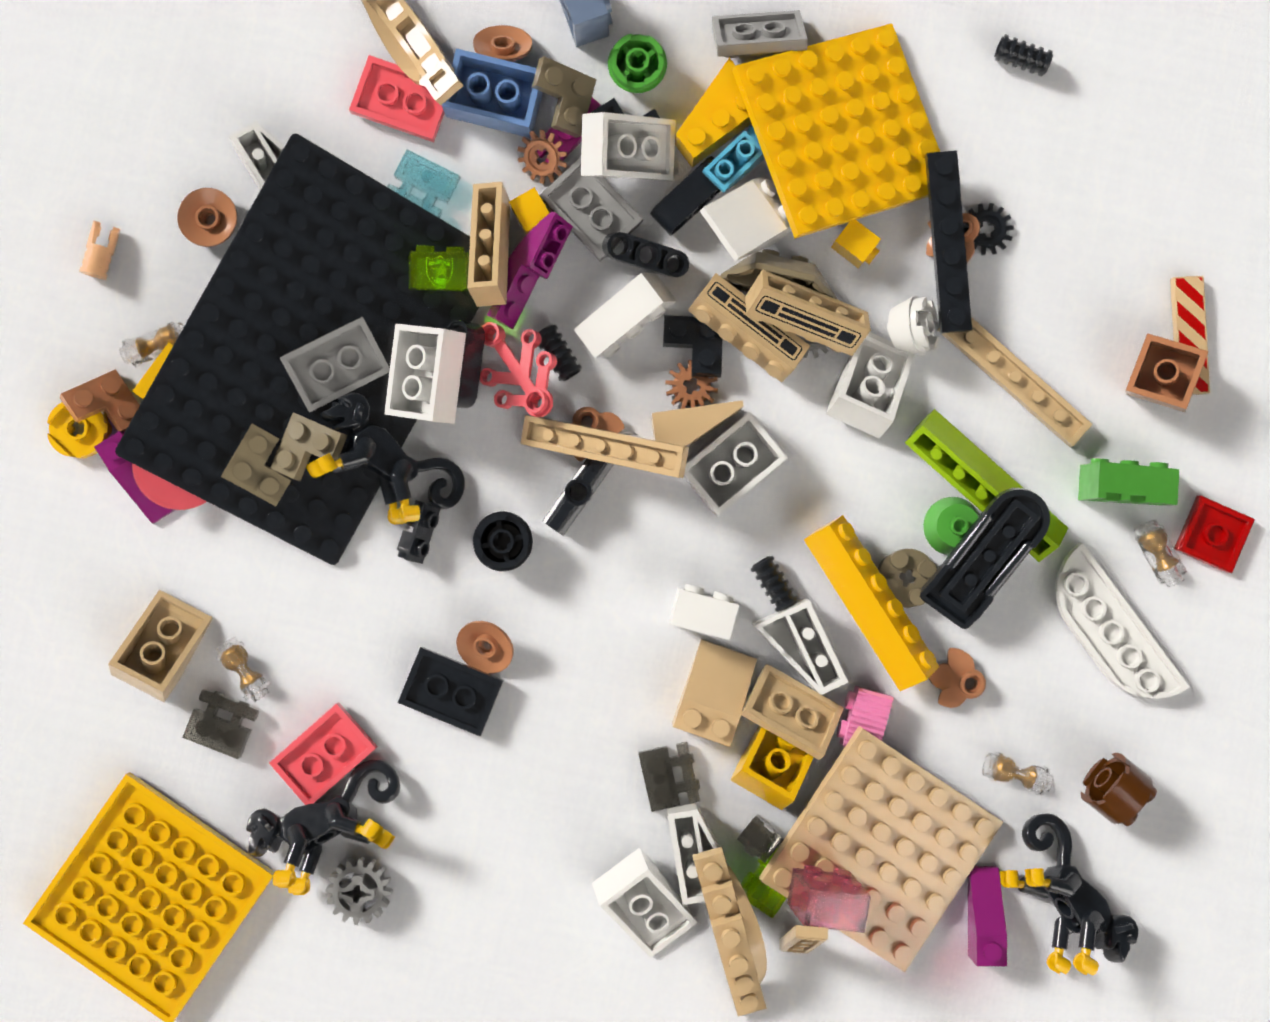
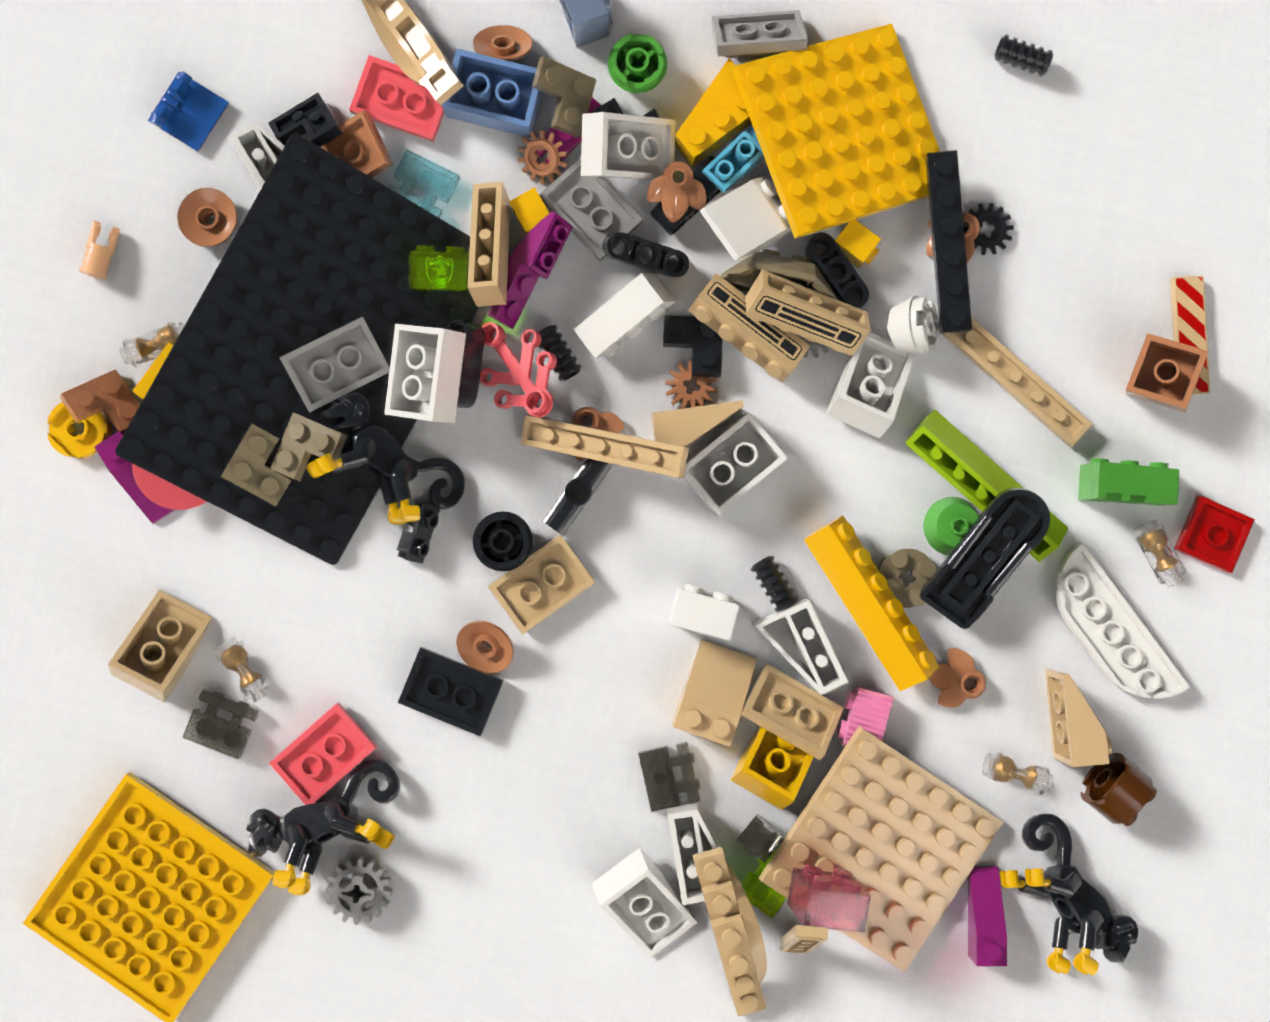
none -> blue hinge [148,71,229,152]
none -> black plate [268,93,343,147]
none -> nougat plate [321,110,394,178]
none -> tan plate [488,534,595,635]
none -> nougat plate [647,161,706,223]
none -> black beam [805,232,869,309]
none -> tan slope [1045,669,1112,767]

